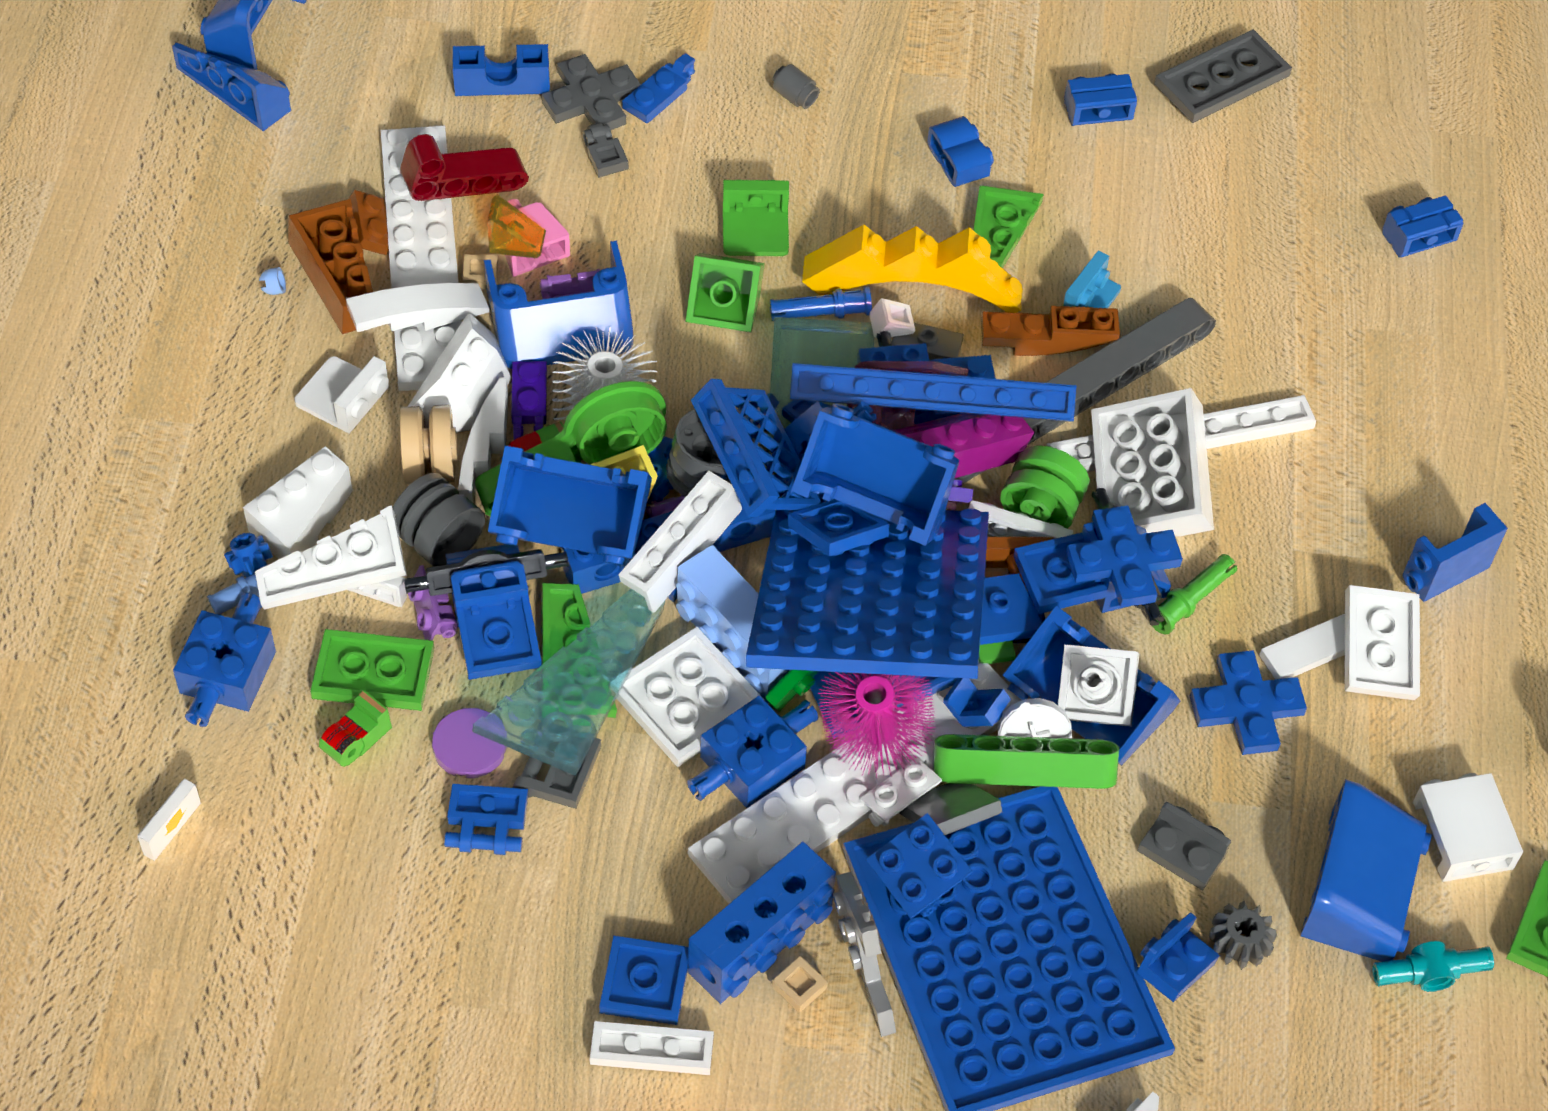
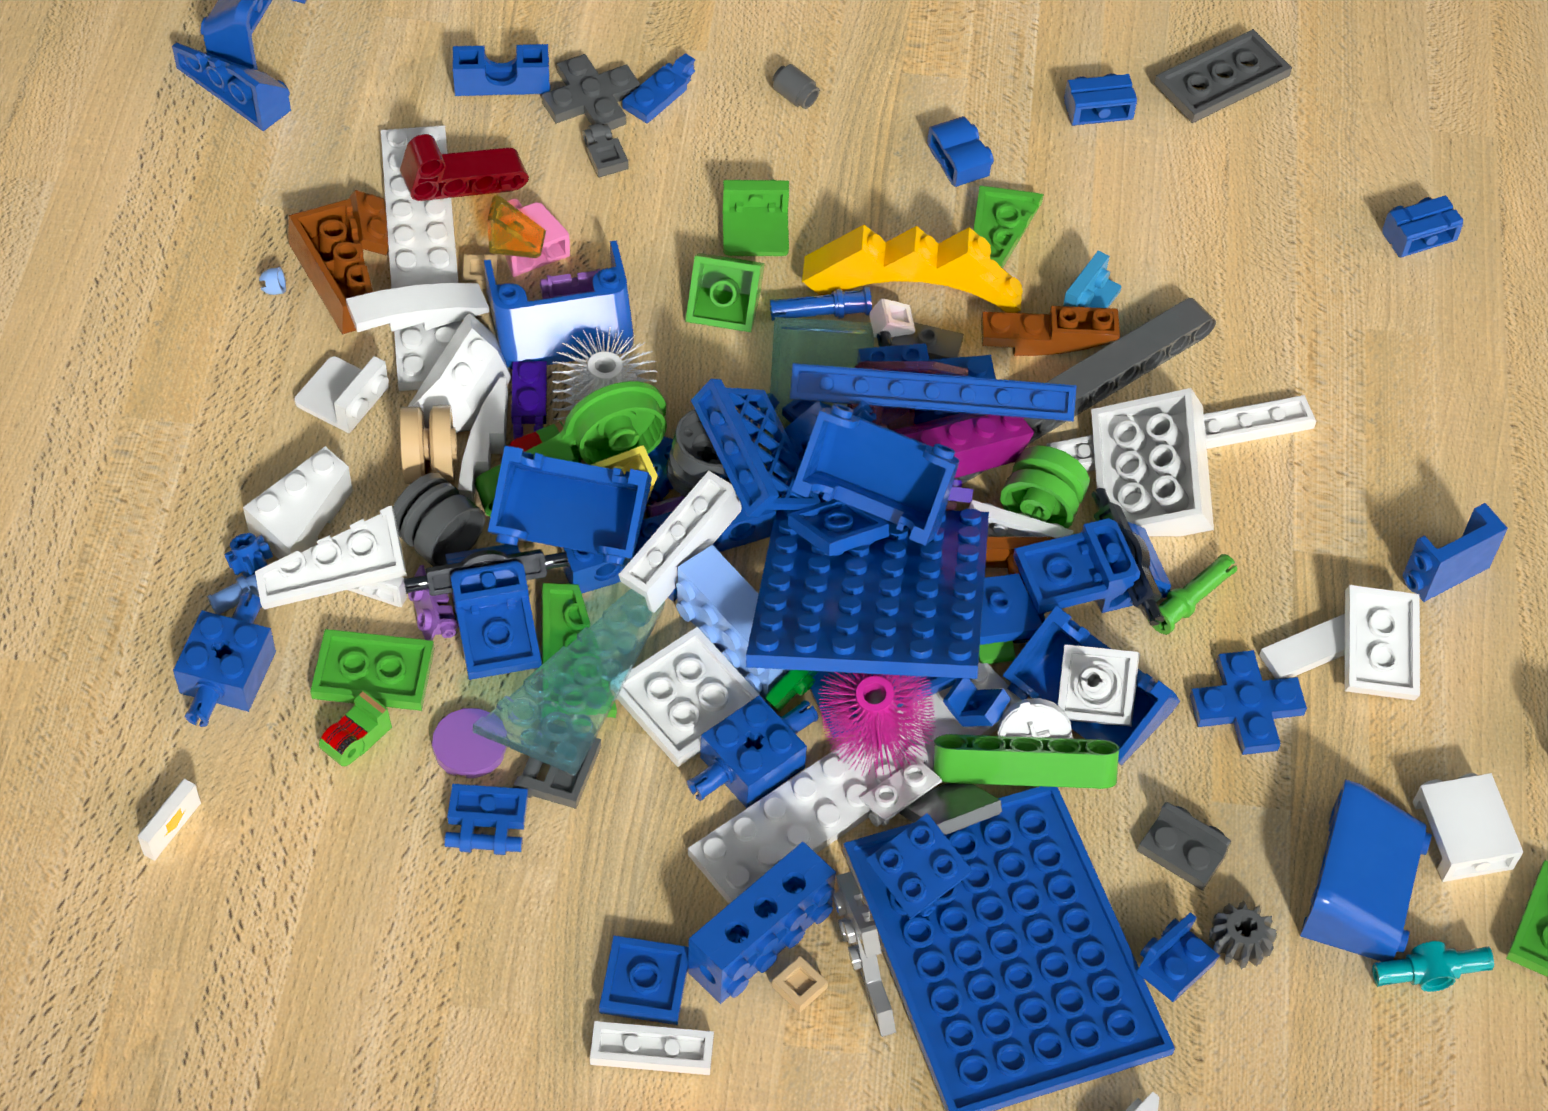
blue plate [1066,505,1183,608] -> none

